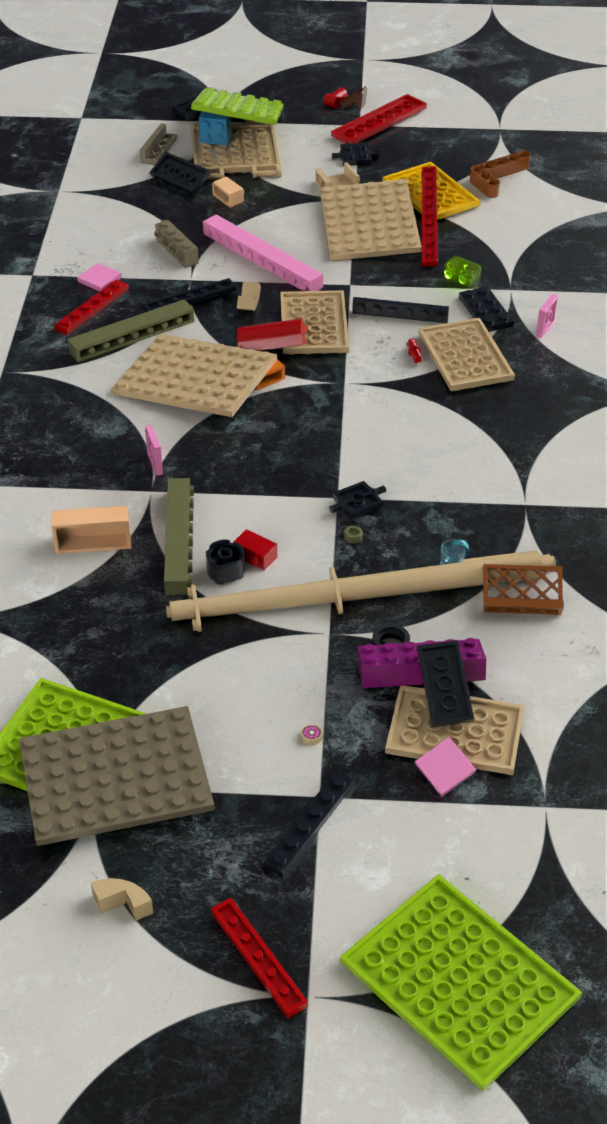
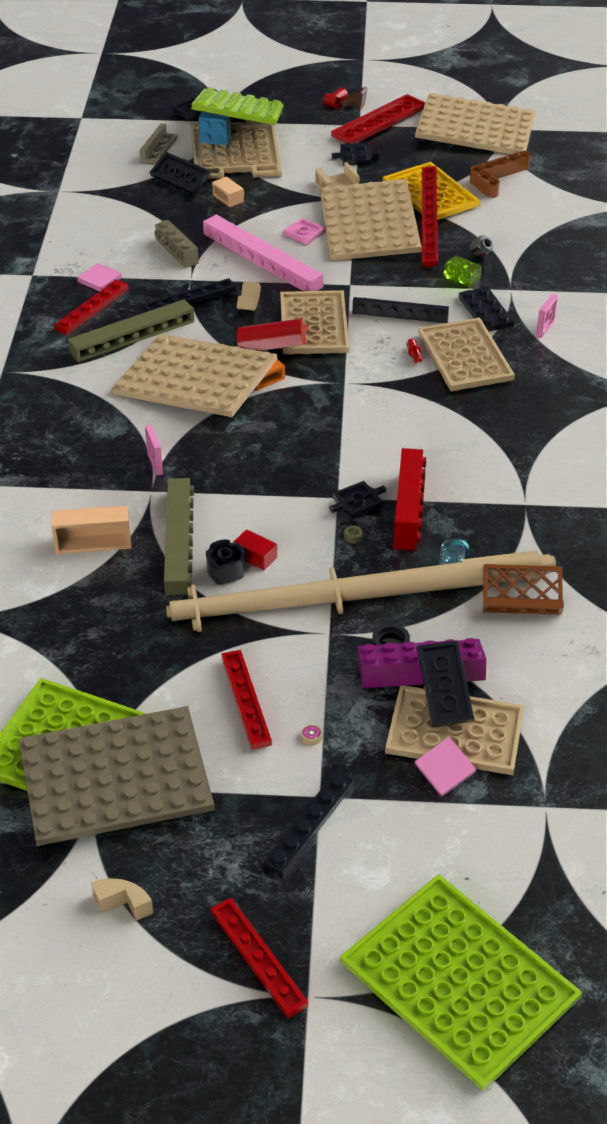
none -> red plate [221,649,272,750]
none -> bright pink tile [284,218,326,245]
none -> red brick [394,448,427,551]
none -> tan plate [415,93,535,154]
none -> dark grey head [470,235,493,258]

